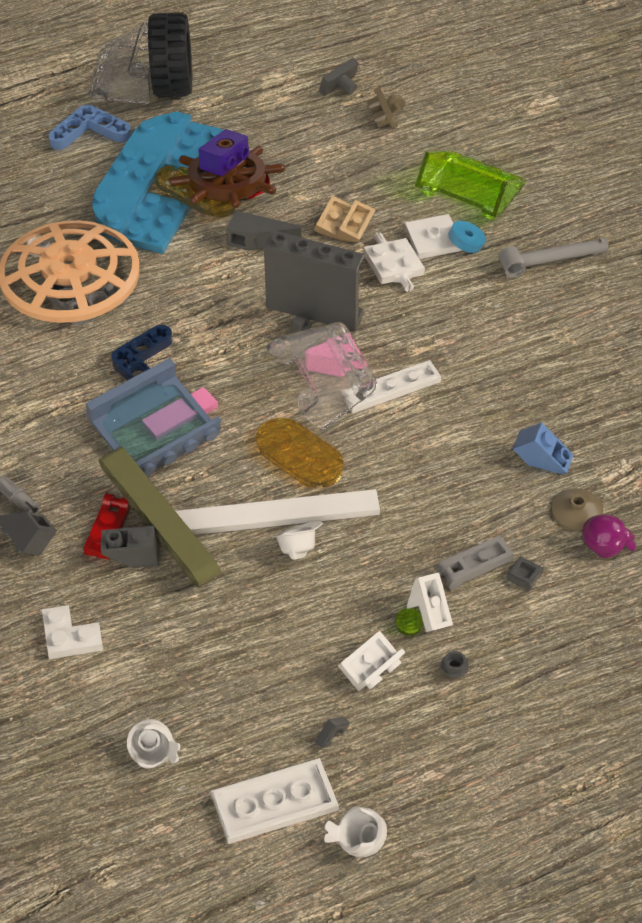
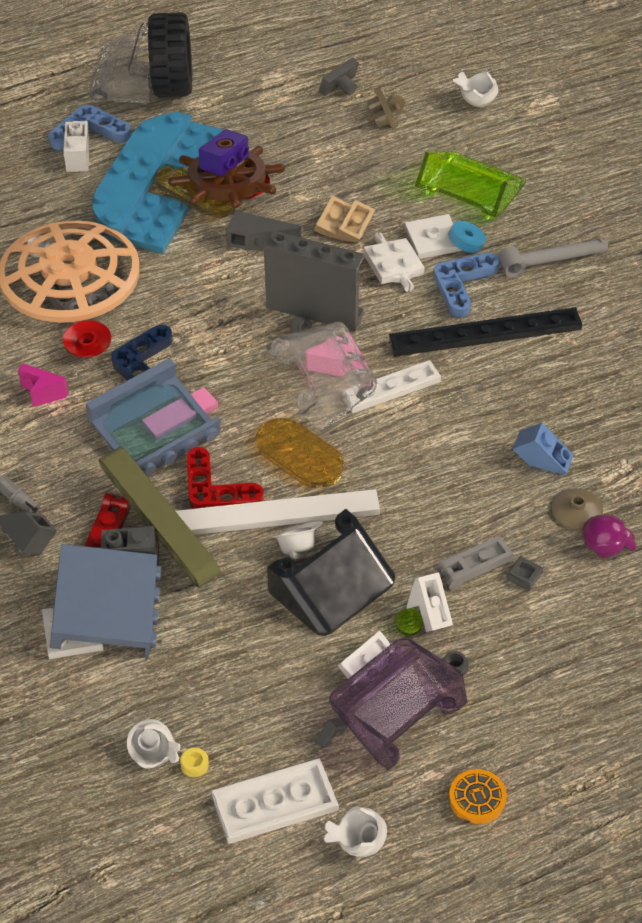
none -> dark pink slope [18,363,69,407]
none -> sand blue panel [50,544,161,658]
none -> white slope [63,121,89,172]
none -> red dish [63,320,112,358]
none -> light yellow tile [180,748,209,777]
none -> red beam [187,447,264,509]
none -> black windscreen [267,509,395,636]
none -> windscreen [329,638,468,770]
none -> black tile [389,307,582,357]
none -> medium blue beam [434,253,500,318]
none -> light orange tile [449,769,507,825]
none -> white hat [453,71,499,108]

